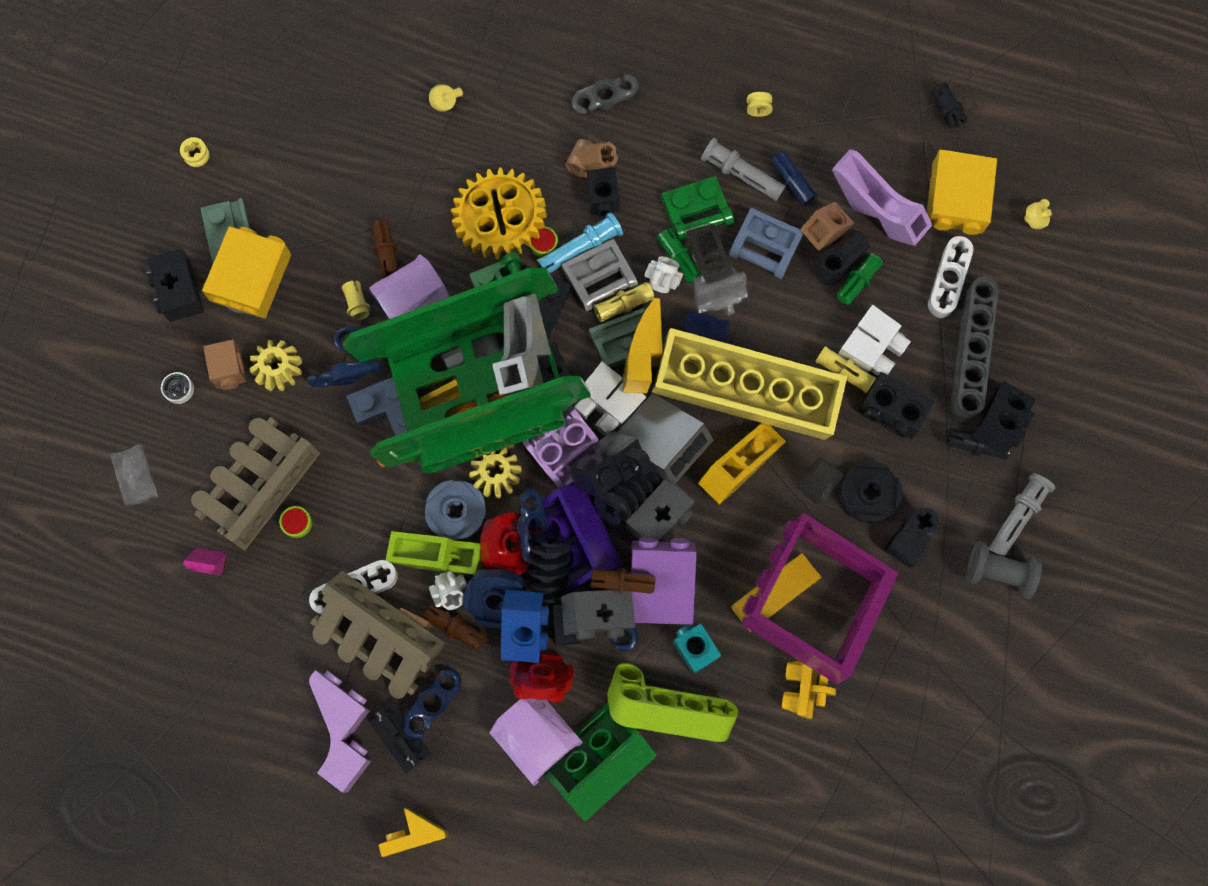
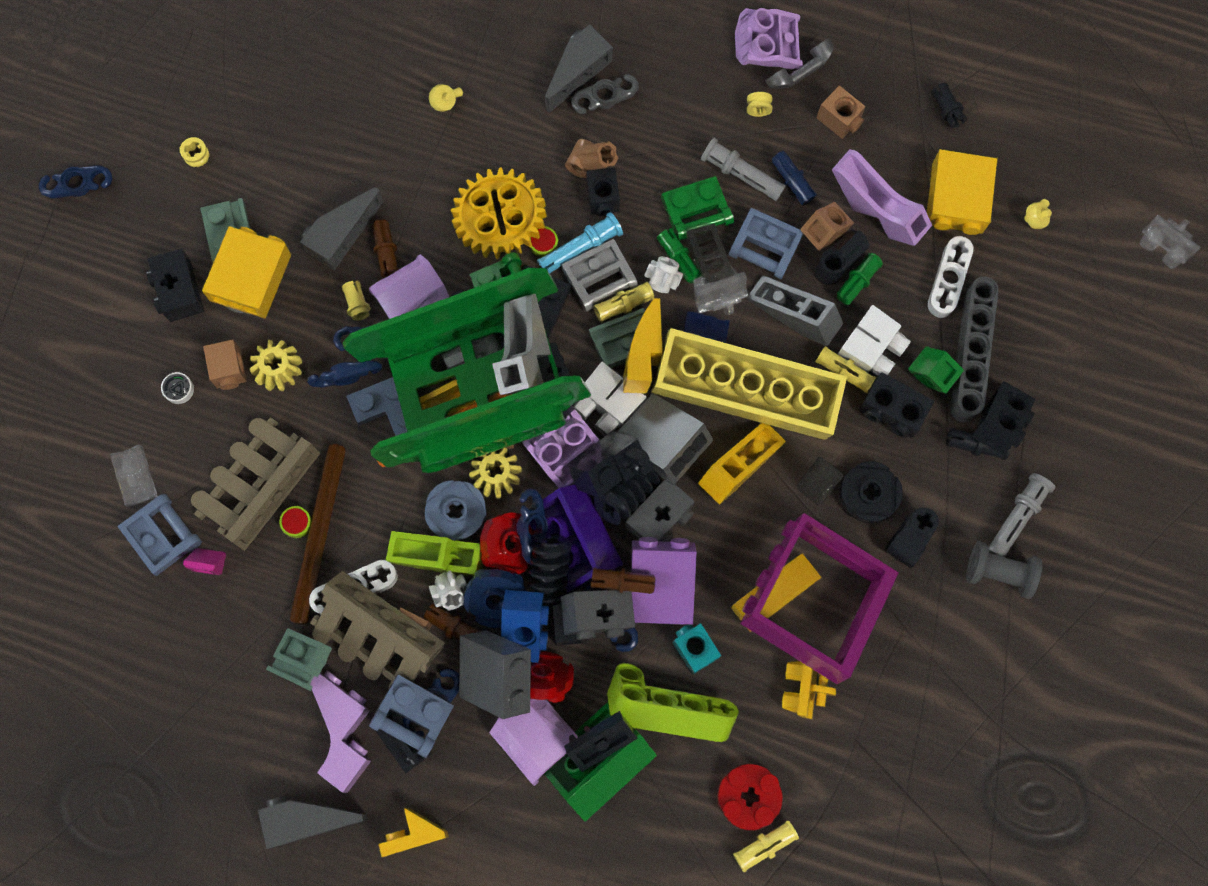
none -> dark blue piece [39,165,112,199]
none -> sand blue plate [117,494,202,576]
none -> dark grey slope [258,796,368,849]
none -> sand green plate [266,628,332,691]
none -> reddish brown axle [290,444,346,625]
none -> dark grey slope [300,187,383,271]
none -> sand blue plate [369,675,454,758]
none -> dark grey brick [459,630,531,719]
none -> dark grey slope [545,24,613,113]
none -> black plate [564,711,638,772]
none -> red plate [717,764,783,830]
none -> light yellow pin [733,821,799,872]
none -> lavender slope [735,8,803,69]
none -> dark grey slope [747,276,843,346]
none -> flat silver bar [765,38,834,89]
none -> medium nougat brick [816,85,866,139]
none -> green brick [908,346,964,394]
none -> clear hips [1139,215,1201,269]

